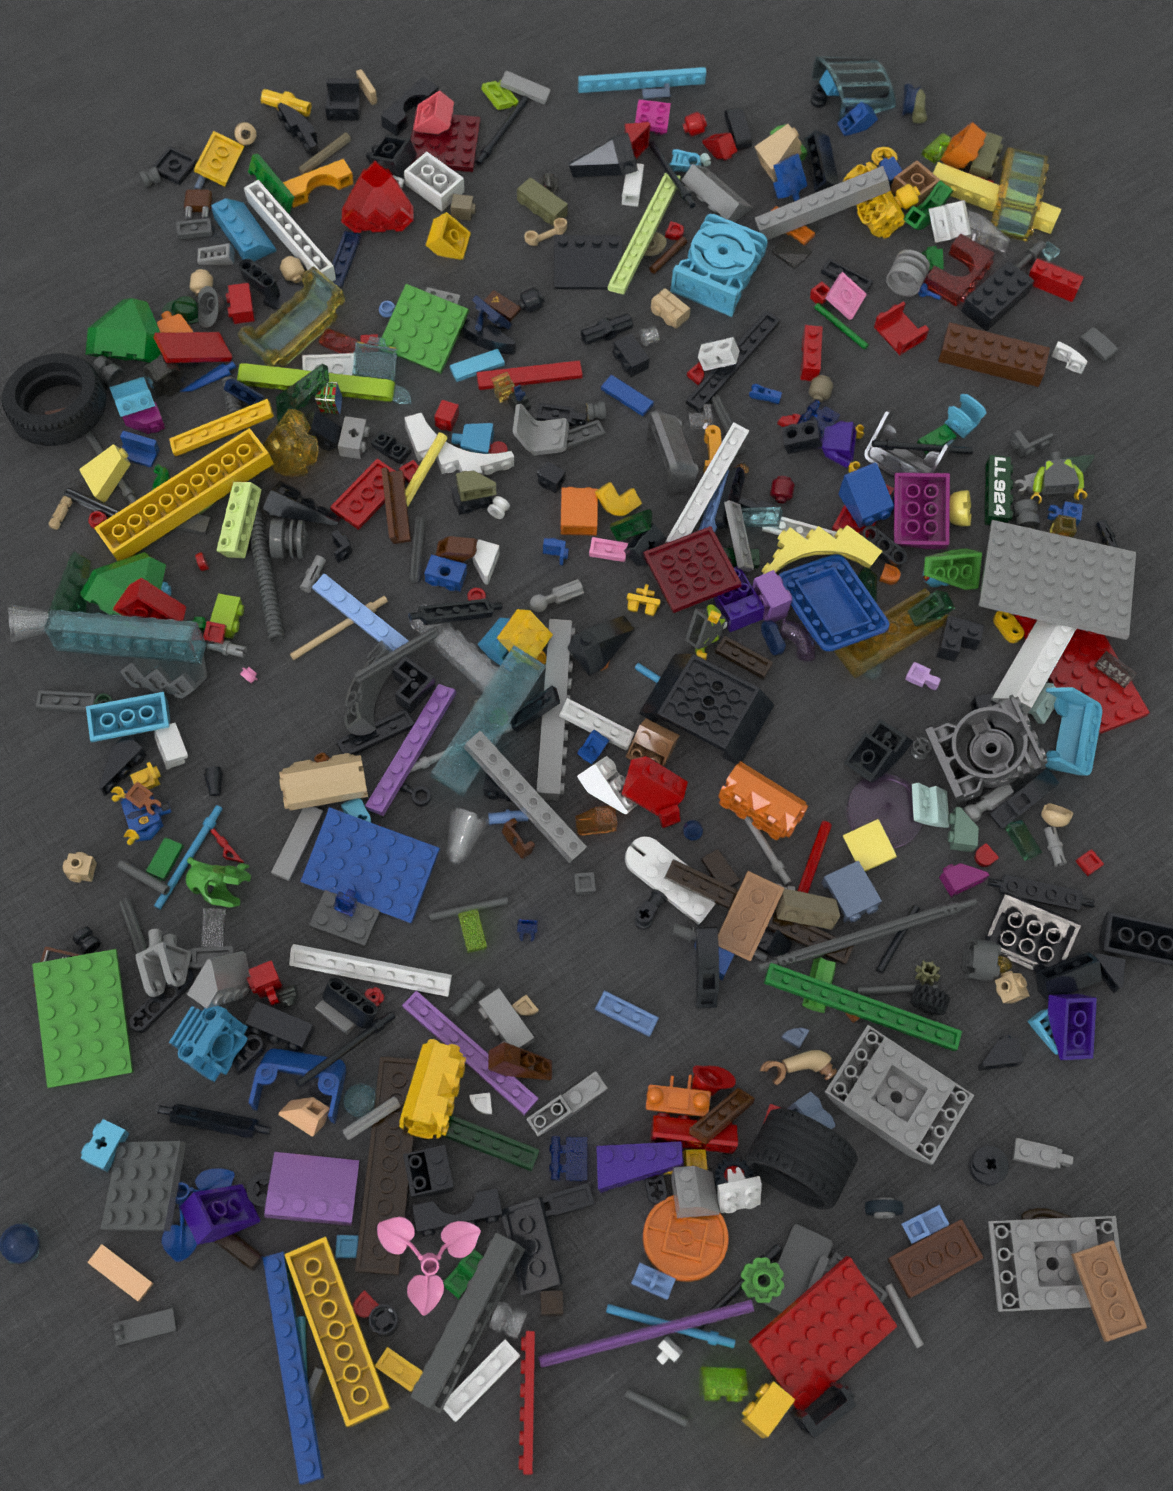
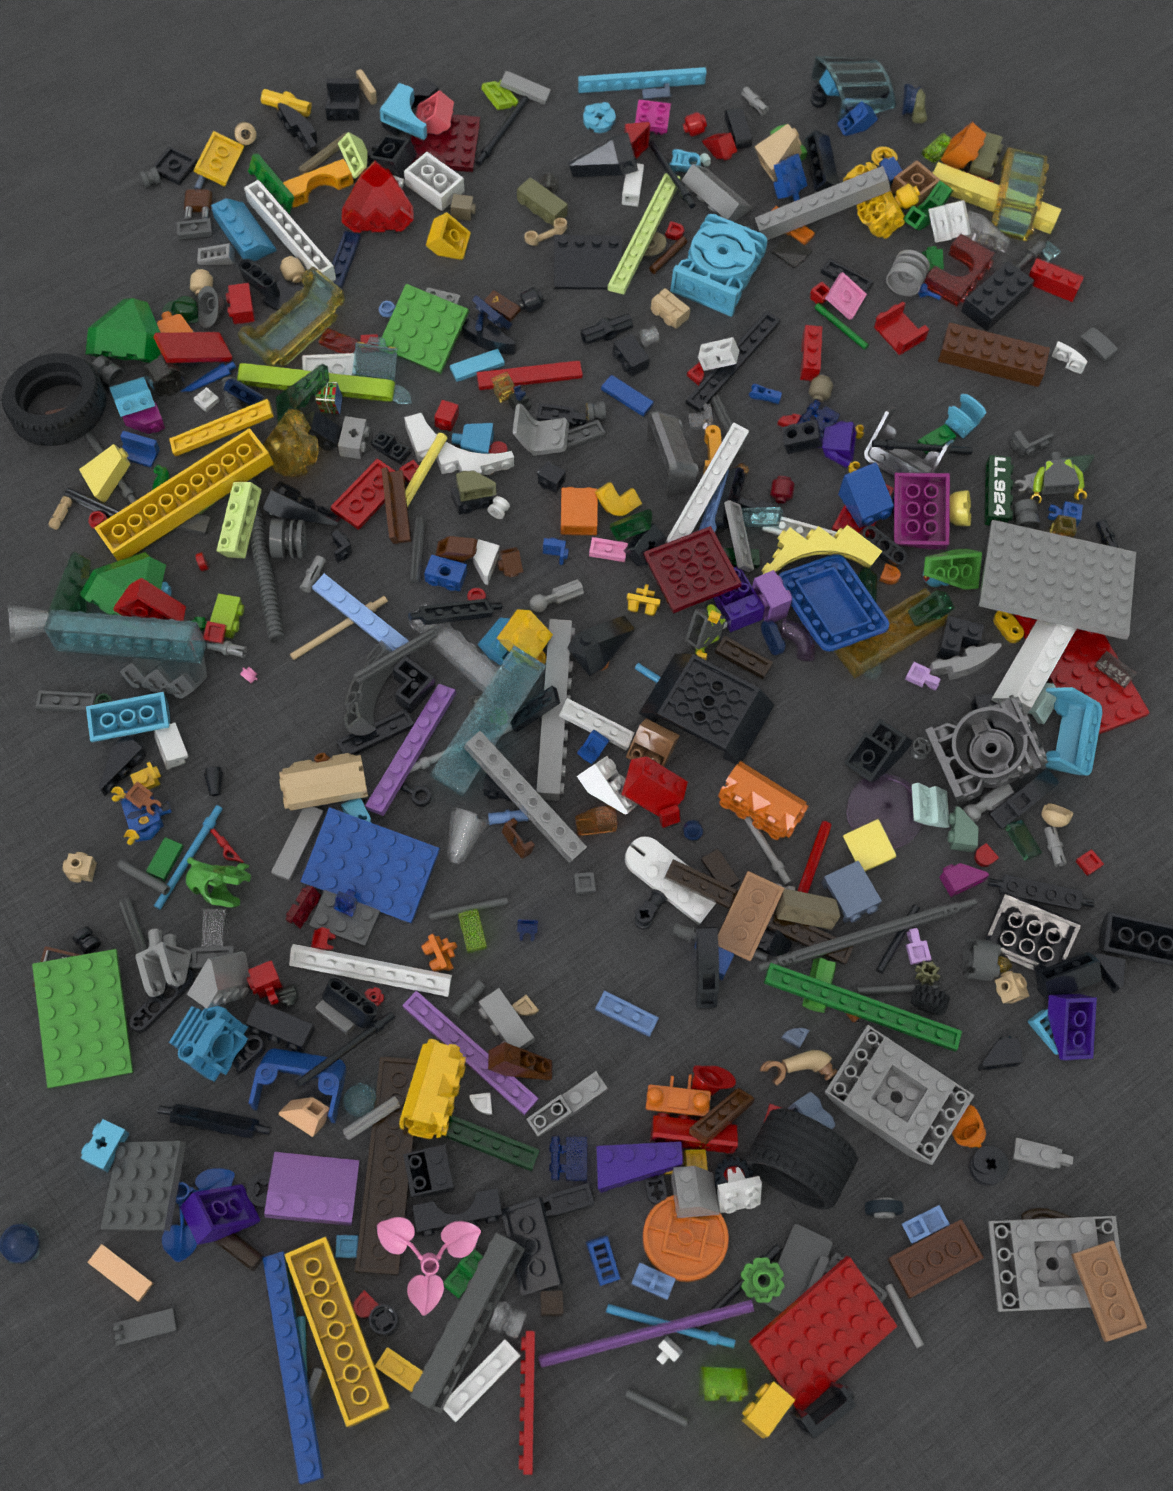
none -> white tile [194,387,220,412]
none -> dark red hinge [285,886,321,929]
none -> red tile [311,927,335,951]
none -> yellowish green slope [338,132,367,179]
none -> medium azure arch [380,83,427,140]
none -> orange hips [421,934,457,972]
none -> reddish brown brick [497,547,523,577]
none -> medium azure plate [583,102,616,133]
none -> blue slope [585,1235,620,1286]
none -> light grey pin [741,86,769,116]
none -> lavender plate [906,928,932,965]
none -> light grey slope [929,643,1002,680]
none -> orange piece [952,1104,986,1148]

